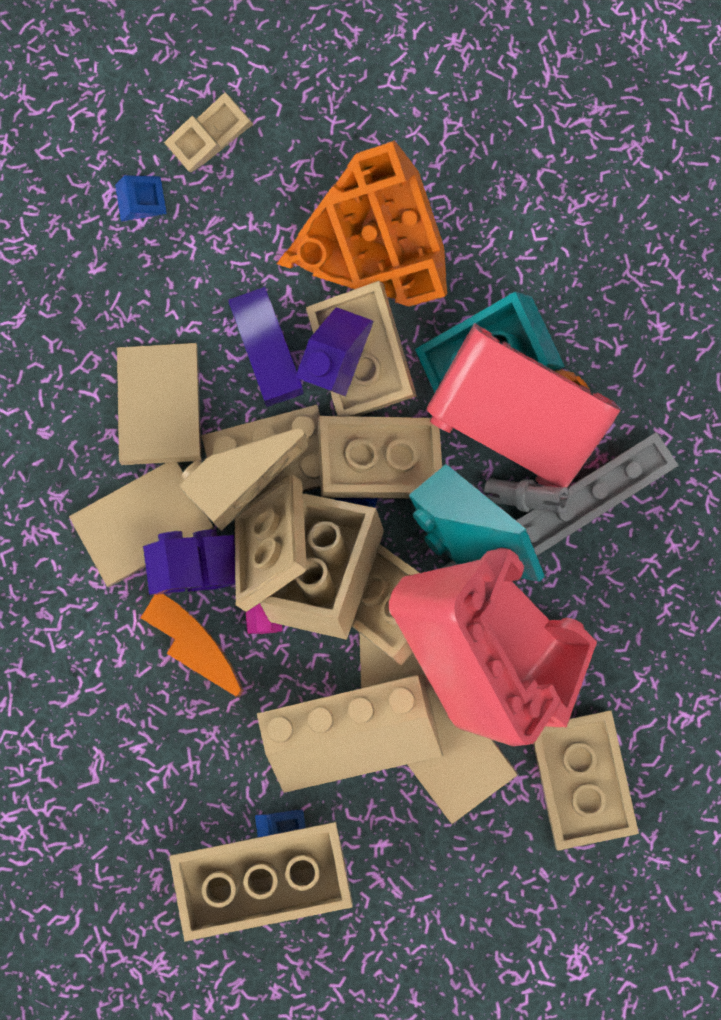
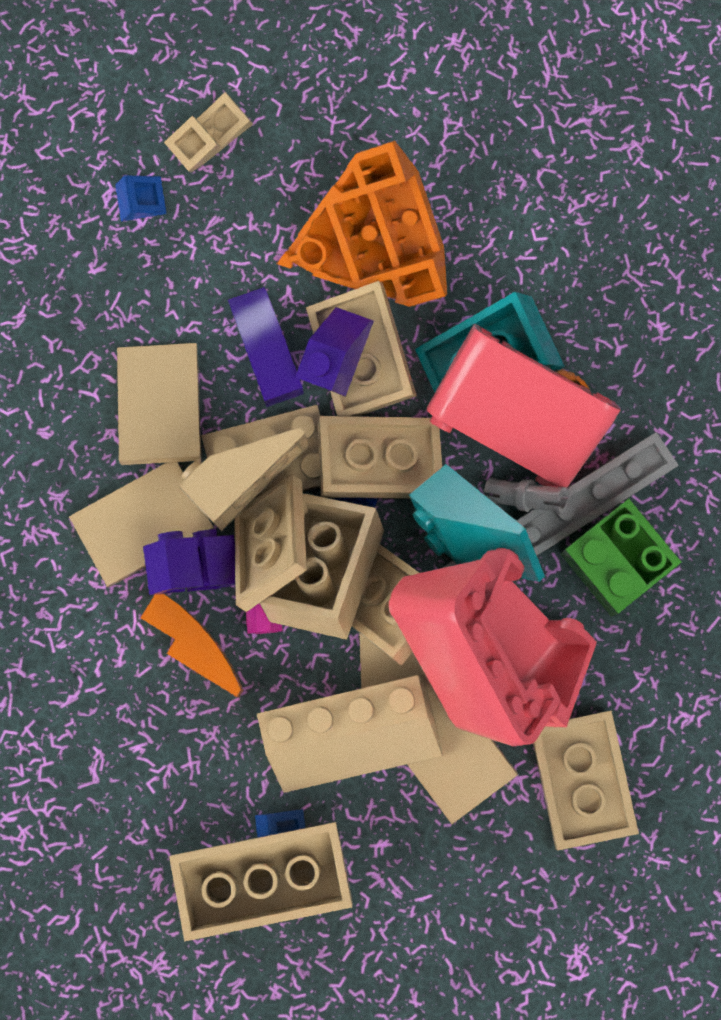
none -> bright green slope [560,499,682,617]

